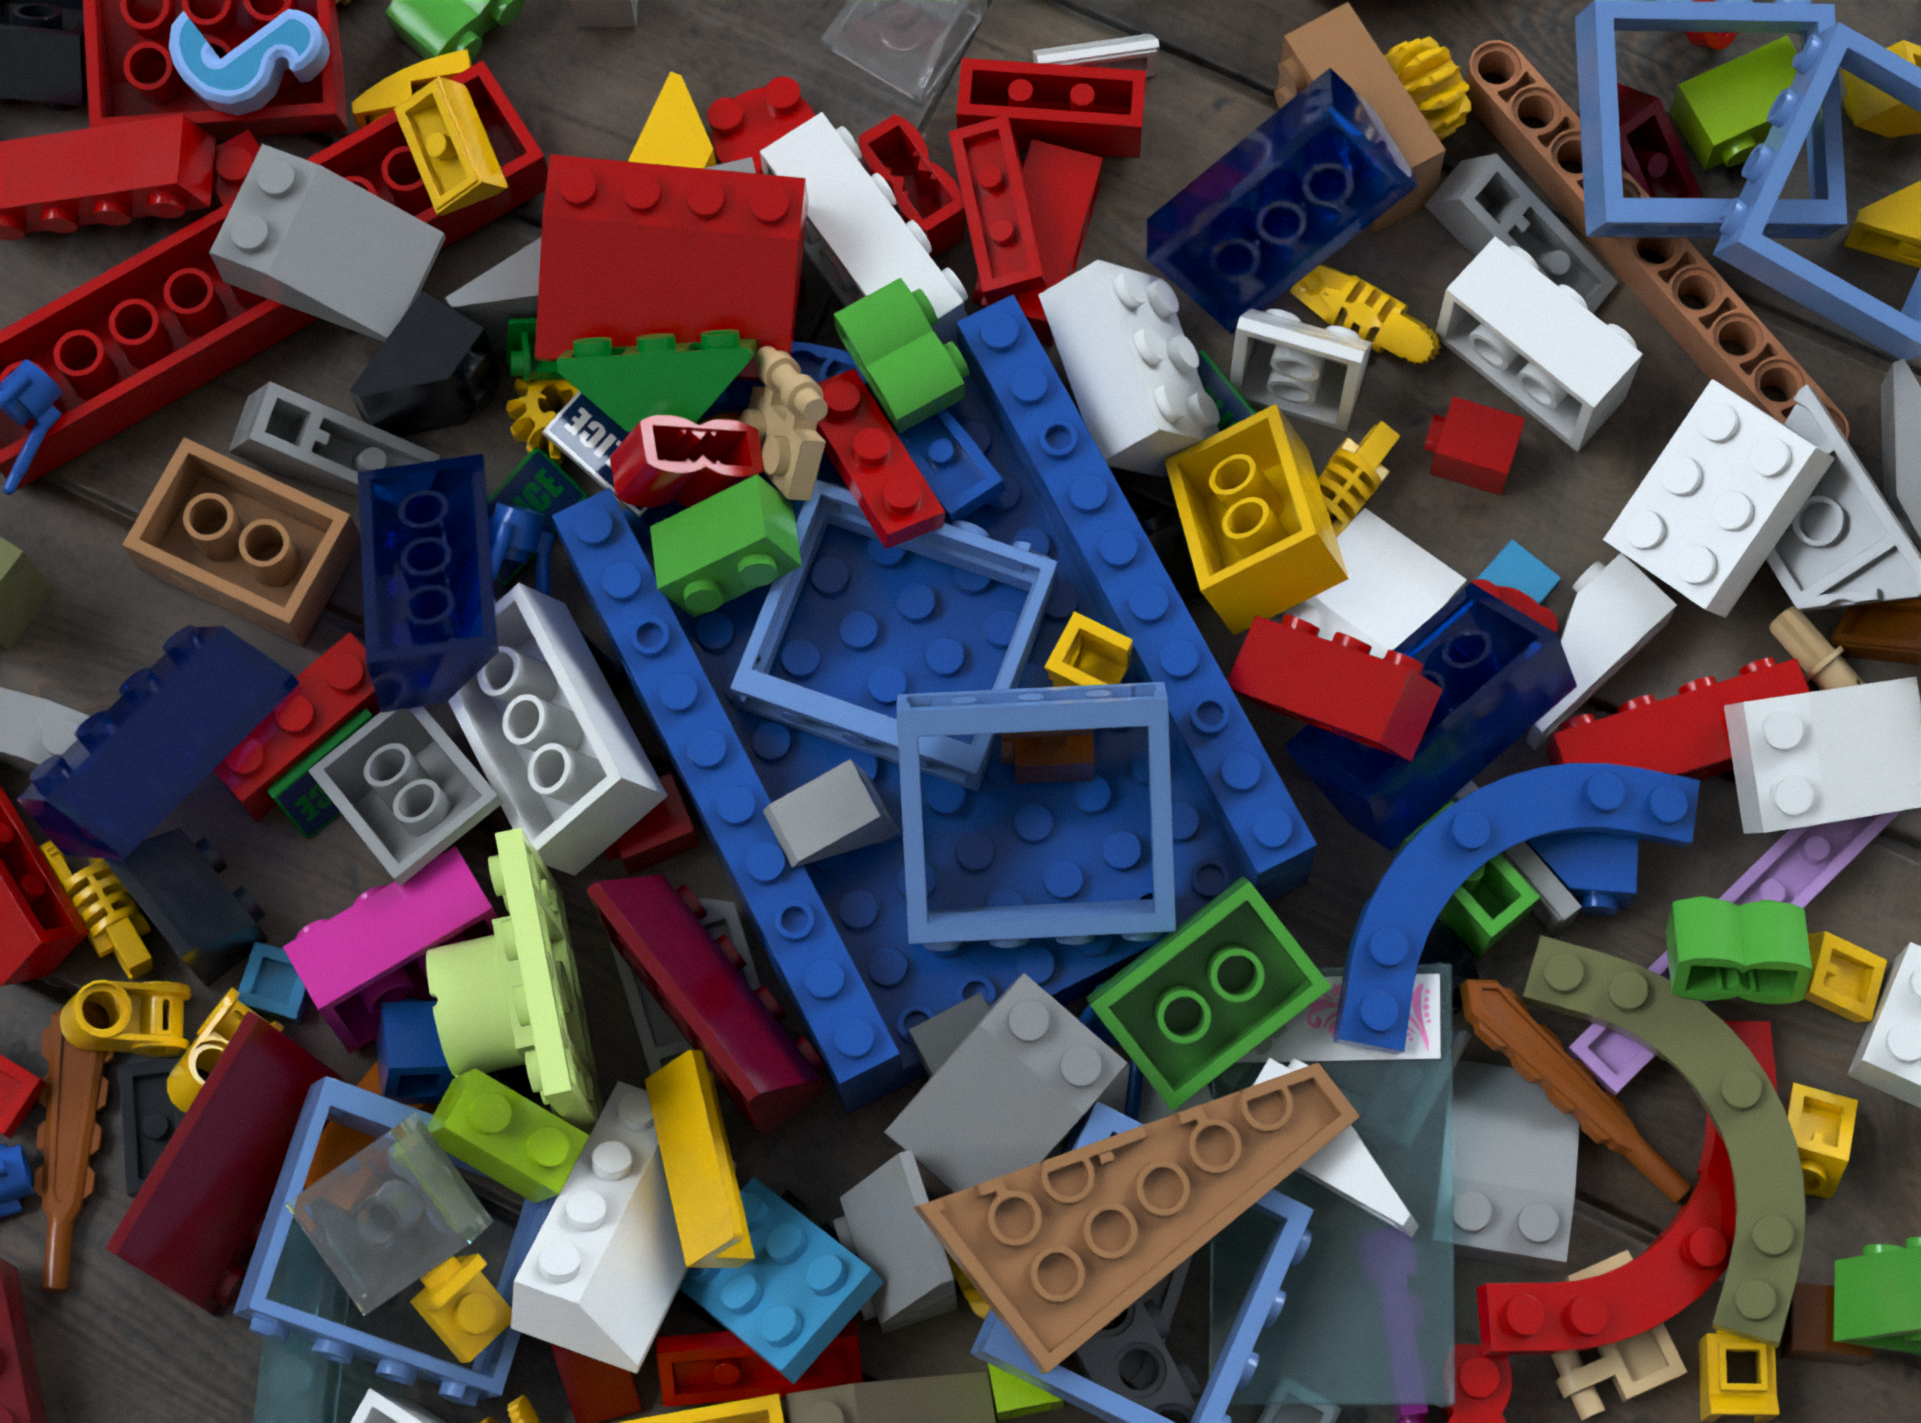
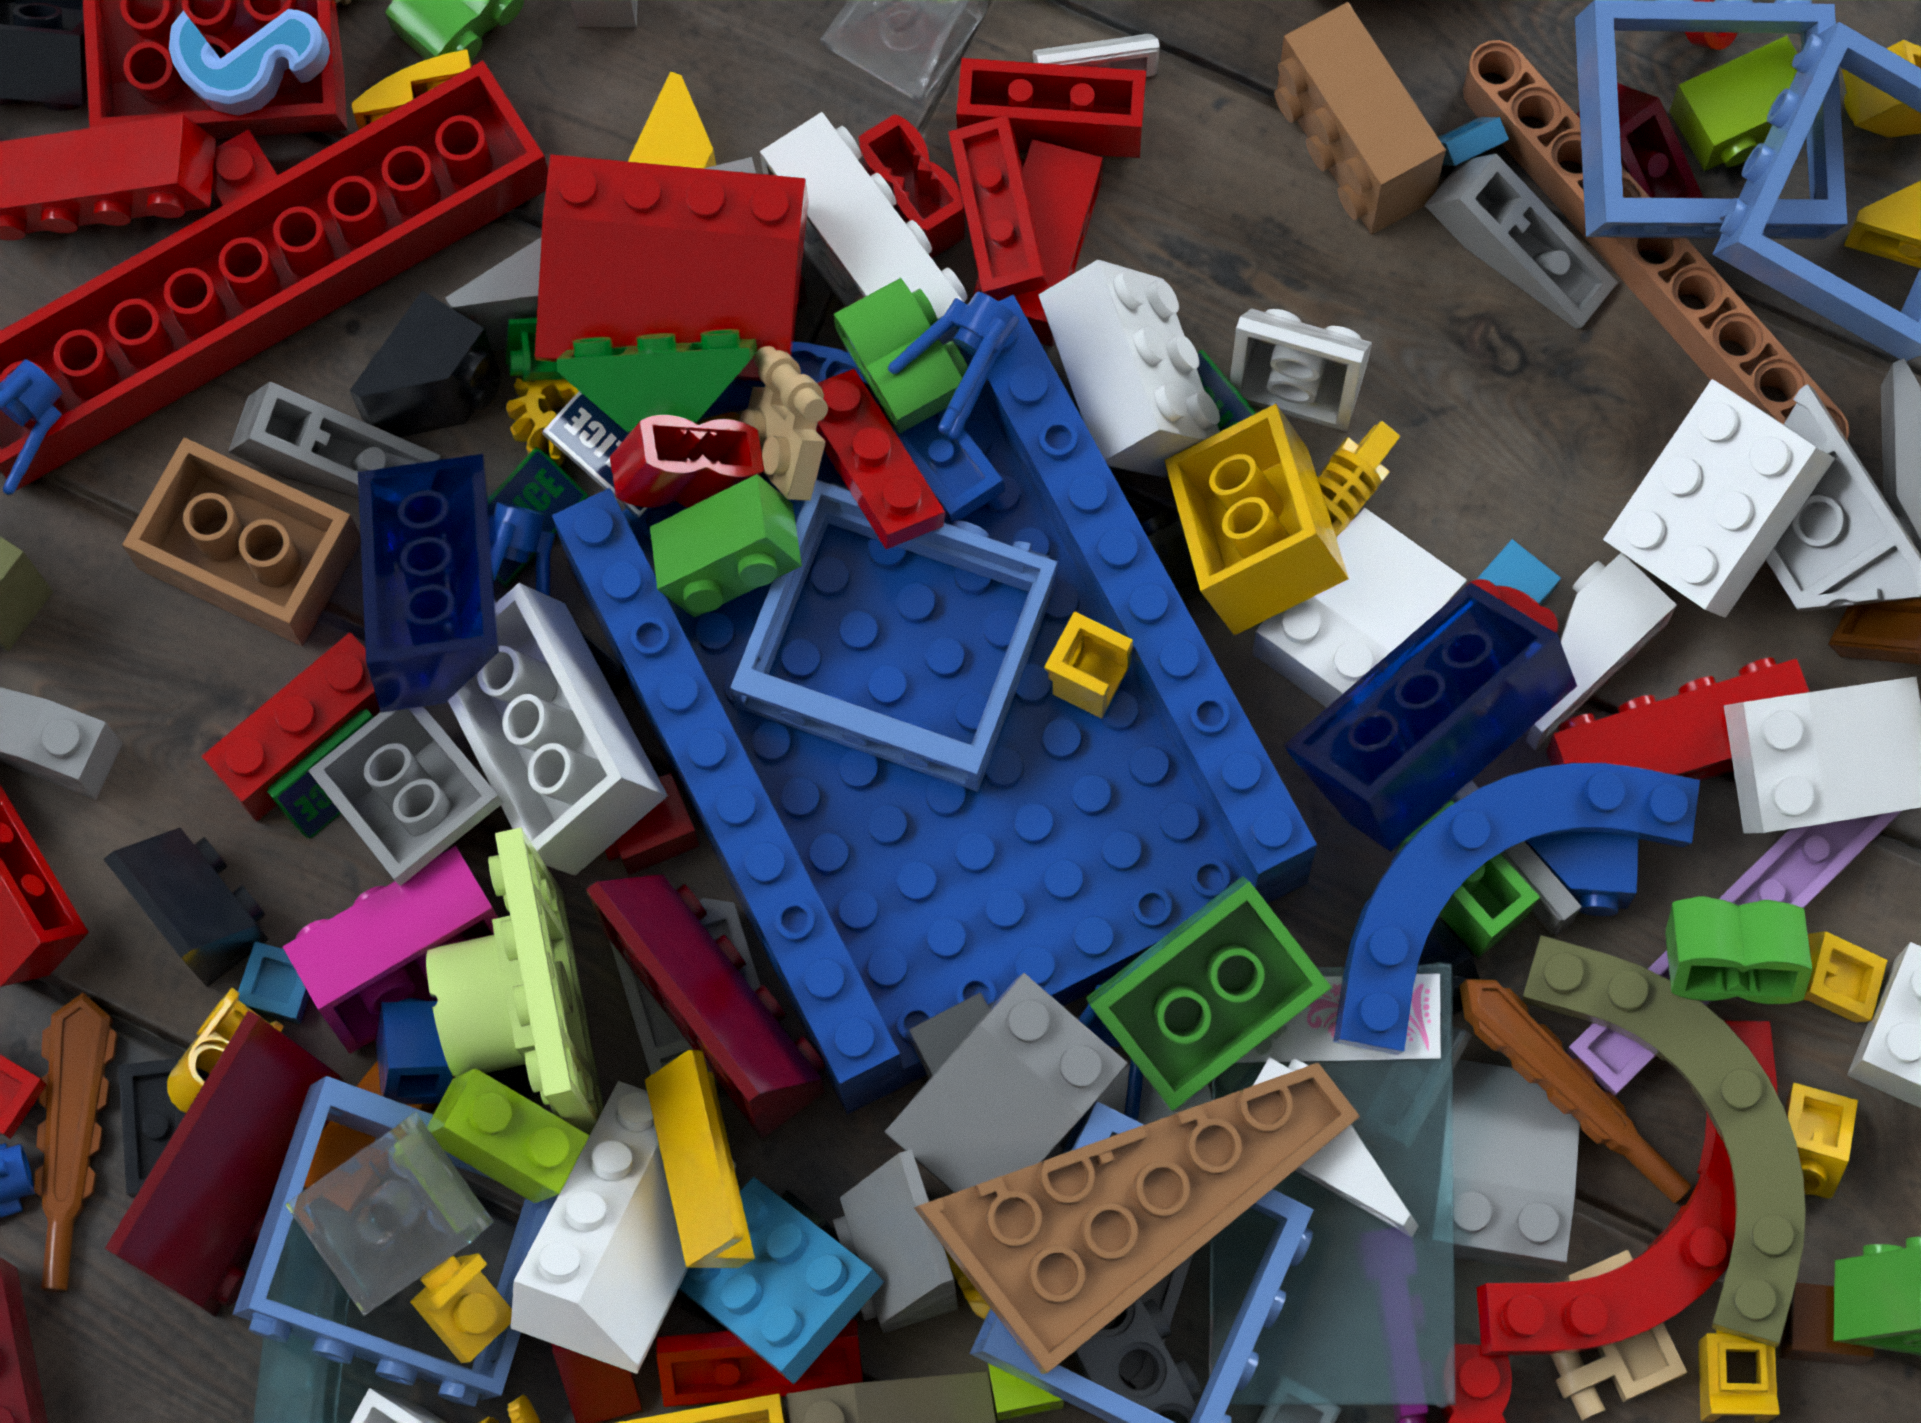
clear blue slope [17,625,299,860] -> none
yellow hinge [38,822,153,981] -> none
yellow piece [59,980,191,1057] -> none
light grey slope [209,144,446,342] -> none
yellow slope [394,76,508,216] -> none
red piece [707,76,815,174] -> none
light grey slope [763,759,899,868] -> none
medium blue window [896,682,1176,951] -> none
reddish brown brick [1000,729,1095,784] -> none
clear blue slope [1147,68,1418,334] -> none
red brick [1227,614,1443,762] -> none
yellow hinge [1290,260,1443,364] -> none
yellow gear [1384,36,1471,140] -> none
red brick [1423,396,1526,496] -> none
white brick [1435,236,1643,452] -> none
tan axle [1769,606,1865,690] -> none
none -> blue plant [888,292,1019,440]
none -> dark azure tile [1438,117,1509,166]

